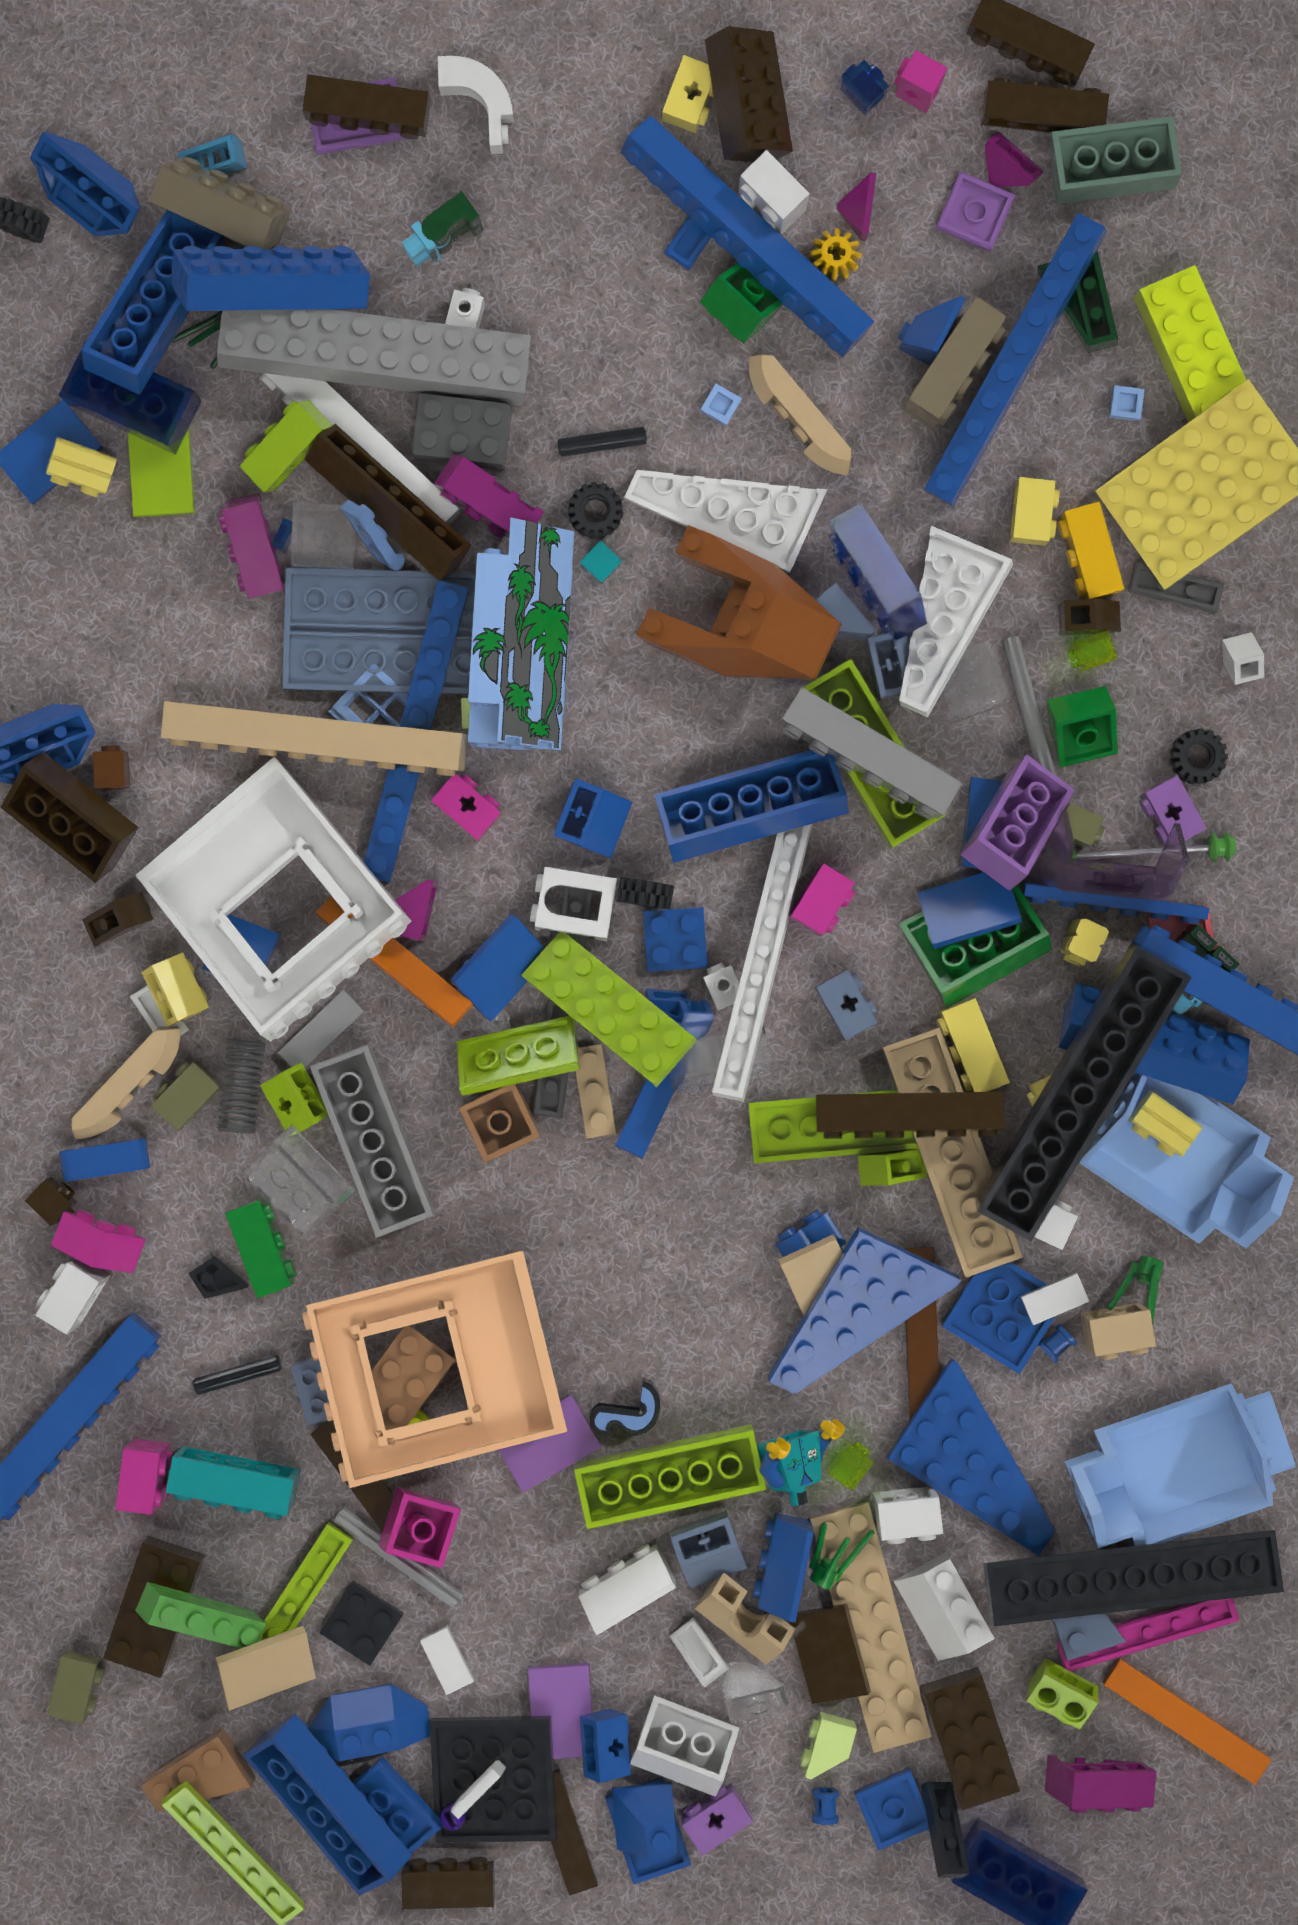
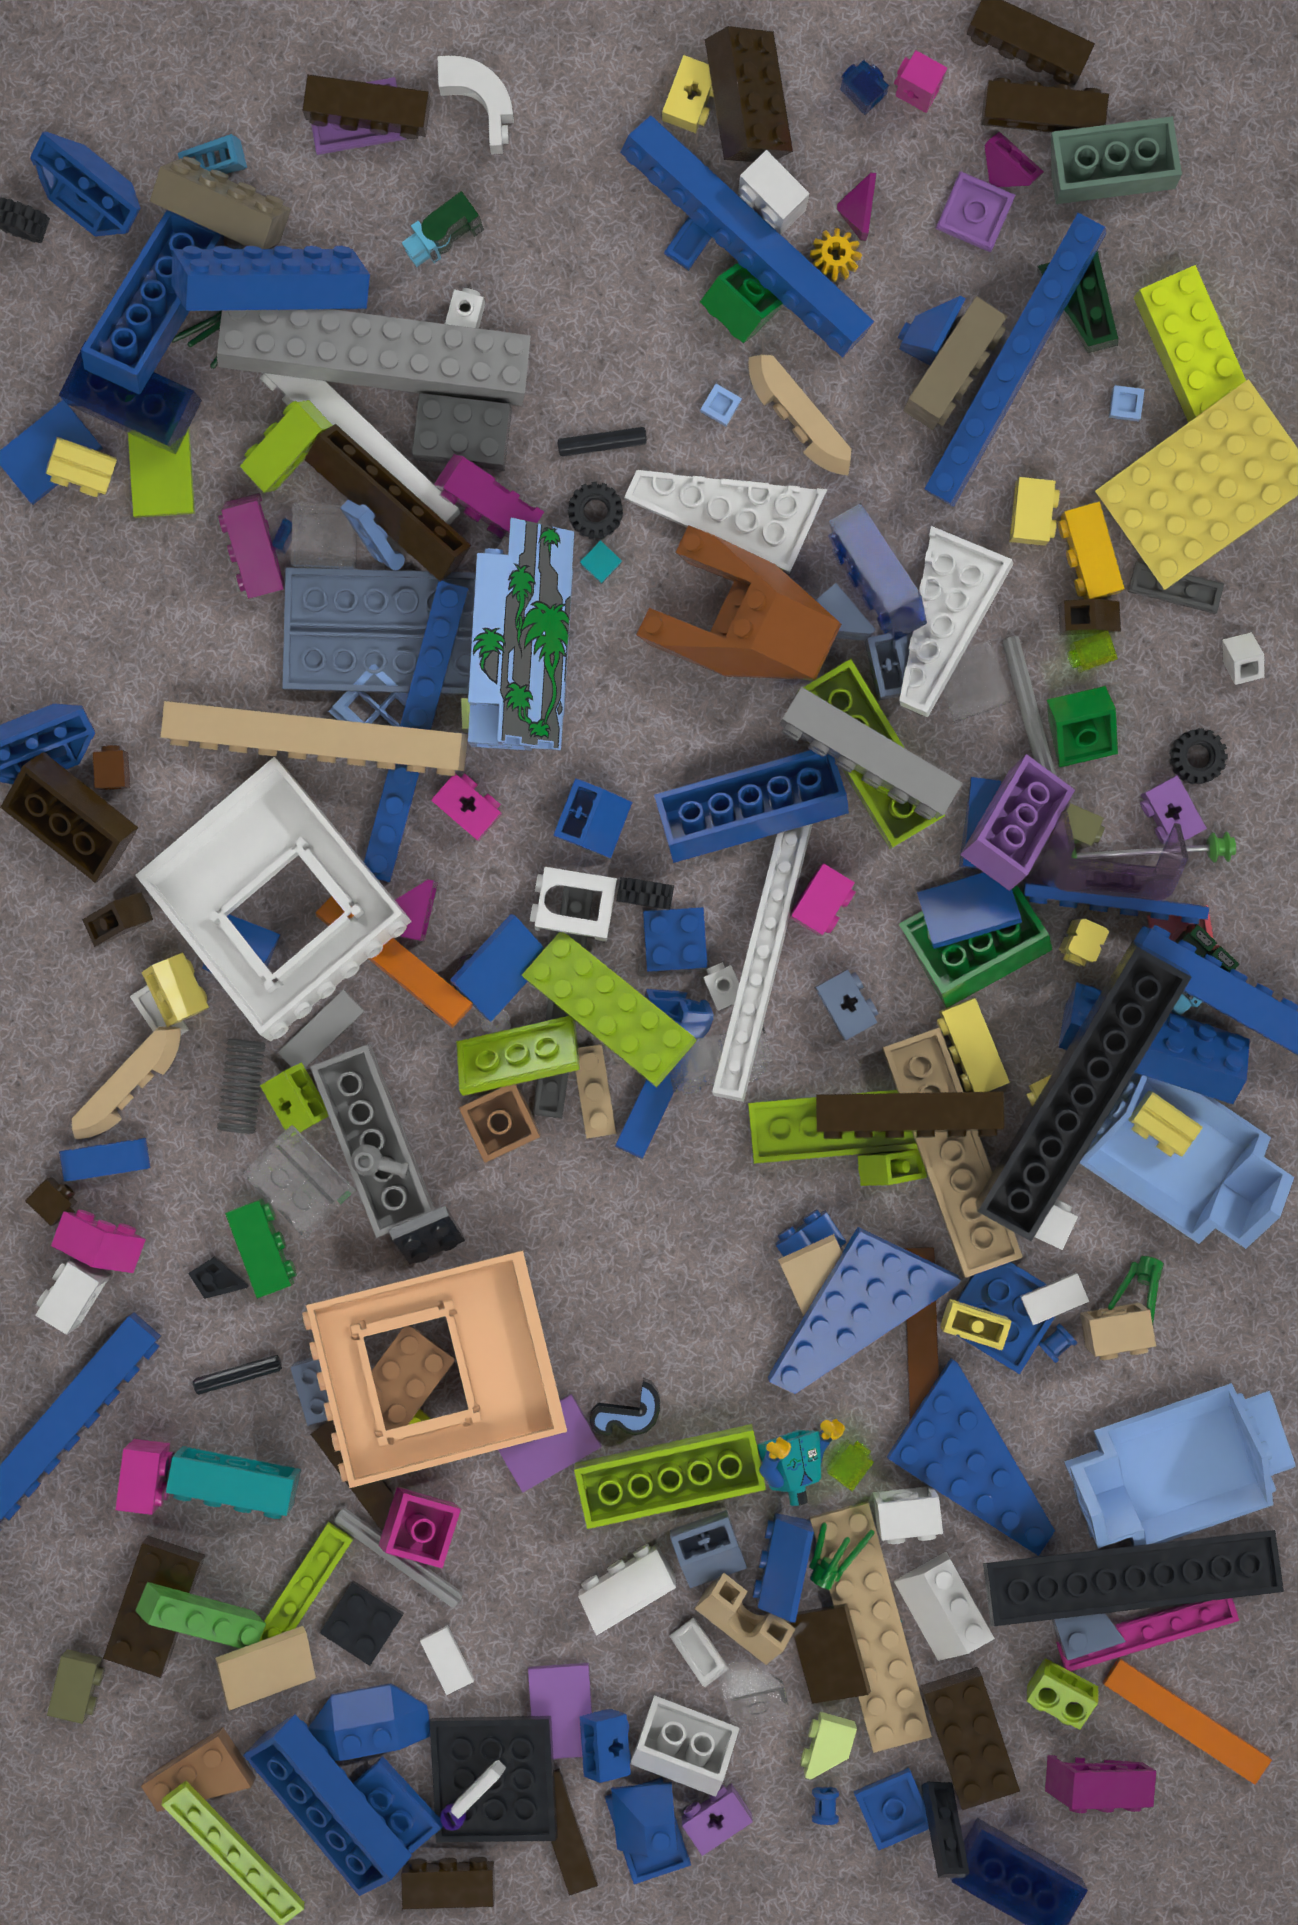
olive brick [151,1061,224,1131] -> none
none -> light grey bar [351,1145,409,1178]
none -> black plate [389,1206,465,1264]
none -> light yellow brick [940,1299,1012,1350]

